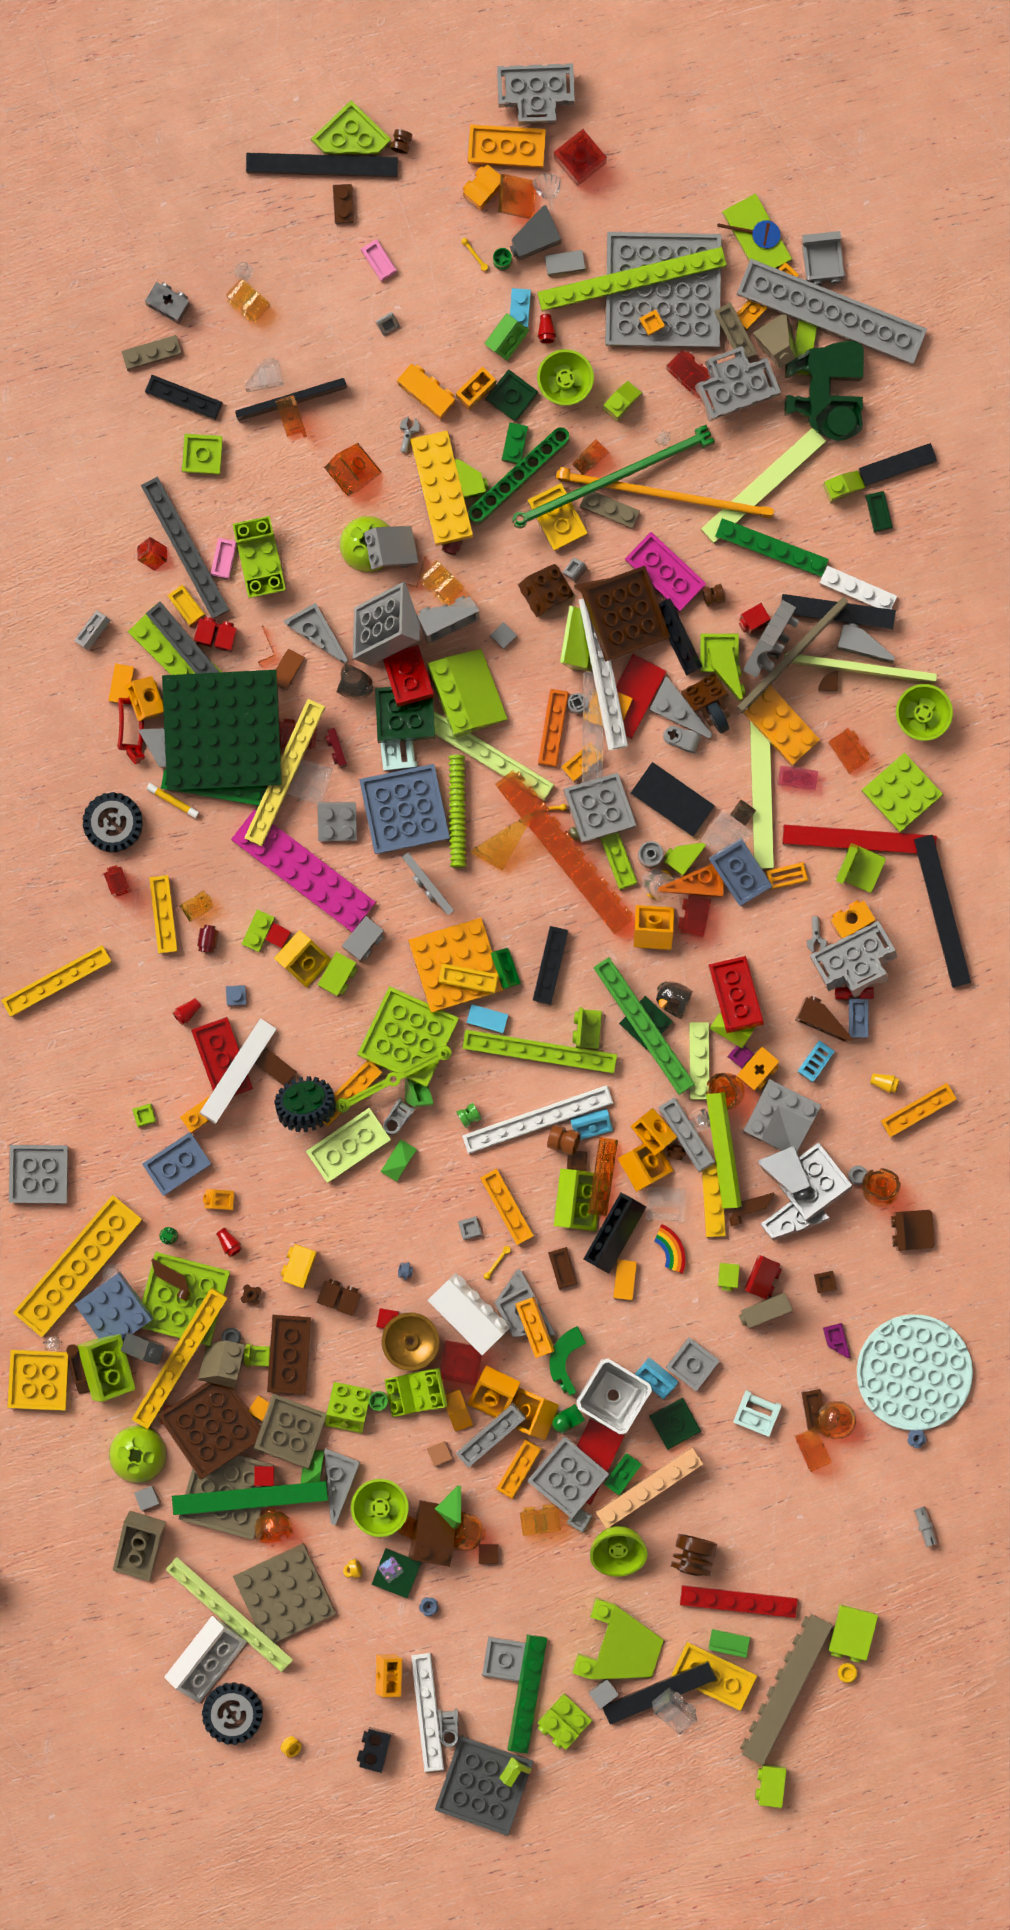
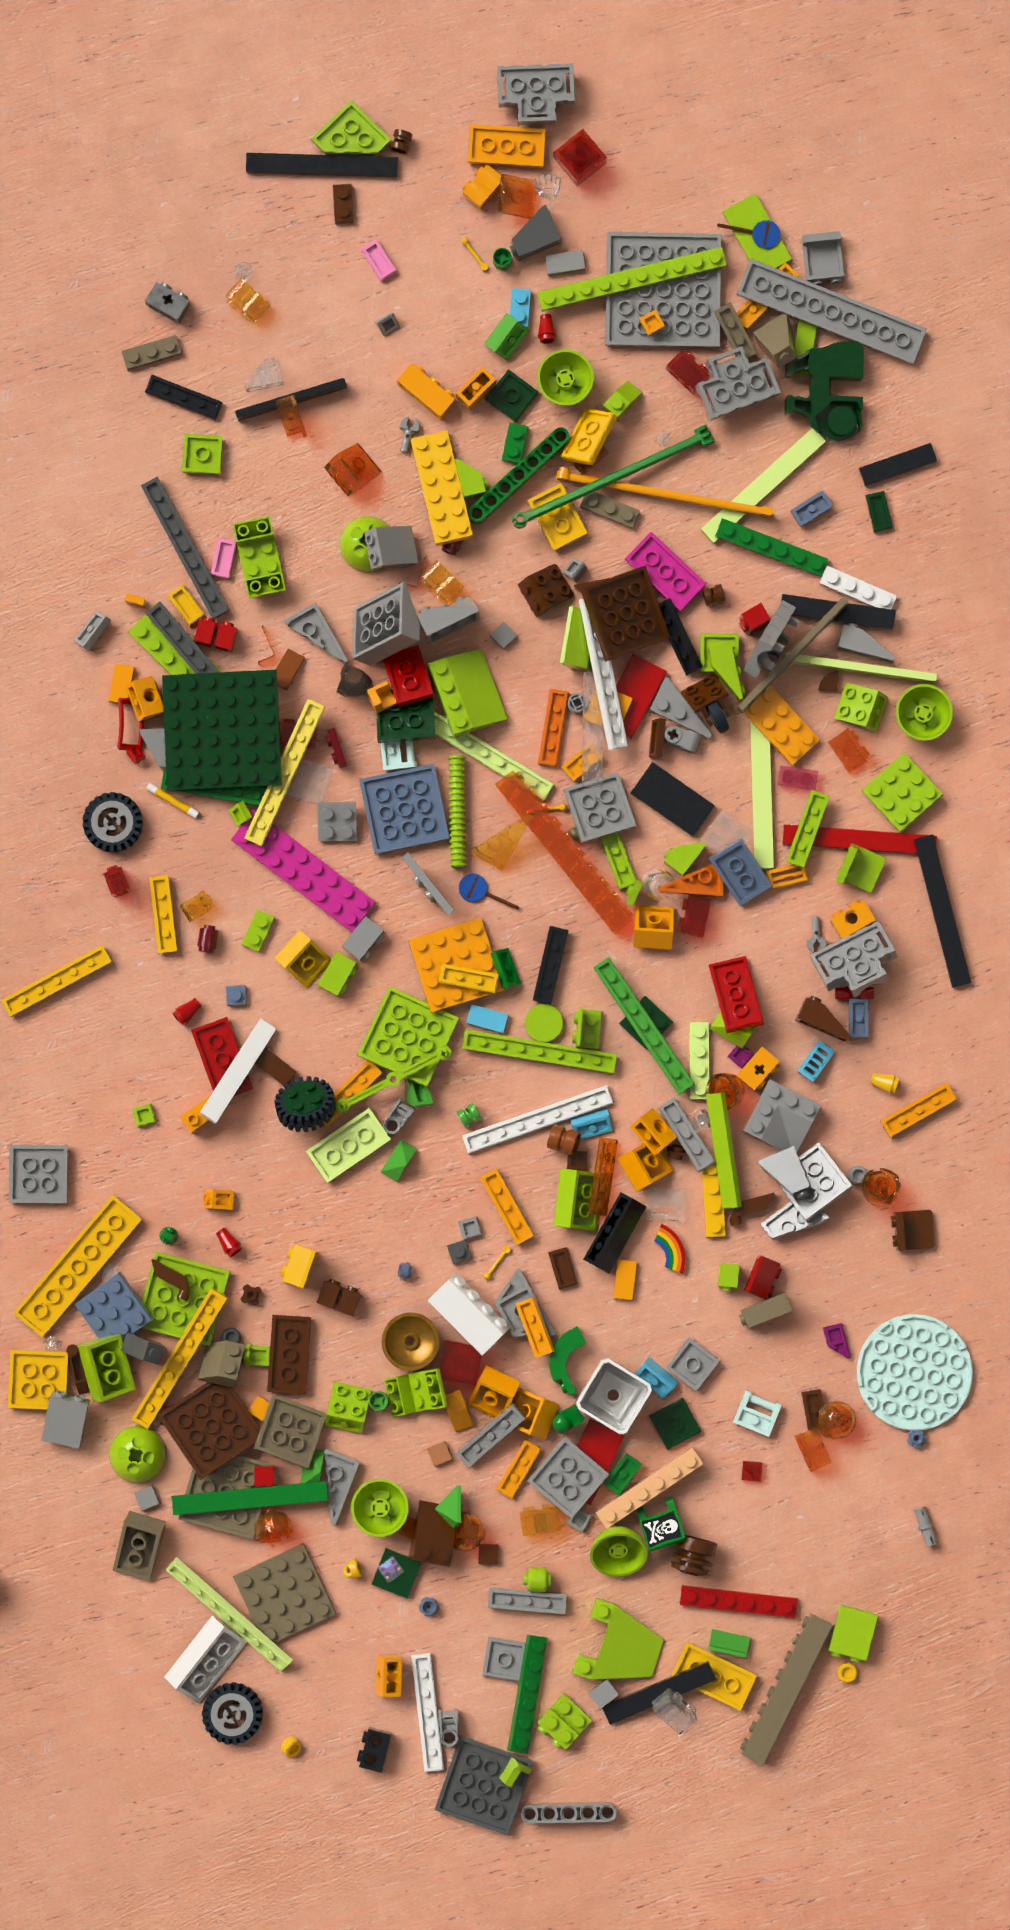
clear red panel [137,537,167,570] -> none
sand blue plate [142,1132,211,1196] -> none
red tile [265,923,291,949] -> none
red plate [376,1308,399,1329] -> none
light grey wheel [638,841,663,868] -> none
clear smoke piece [656,981,693,1019] -> none
clear smoke plate [730,800,756,826] -> none
lime brick [755,1764,786,1808] -> none
reddish brown plate [814,1271,837,1293] -> none
lime slope [823,470,865,503] -> none
none -> light grey panel [41,1390,90,1449]
none -> light orange tile [125,594,146,608]
none -> lime plate [228,801,252,827]
none -> light orange panel [367,681,396,713]
none -> dark grey plate [447,1240,471,1264]
none -> blue piece [459,873,519,909]
none -> light grey plate [488,1588,567,1614]
none -> light grey beam [521,1802,617,1823]
none -> lime head [524,1567,551,1592]
none -> lime tile [525,1004,563,1042]
none -> yellow tile [560,408,617,466]
none -> lime plate [625,880,643,906]
none -> flag [636,1497,686,1552]
none -> reddish brown tile [649,718,666,758]
none -> clear red tile [741,1460,763,1482]
none -> lime plate [786,790,830,869]
none -> sand blue plate [790,490,833,528]
none -> lime bracket [834,683,888,733]

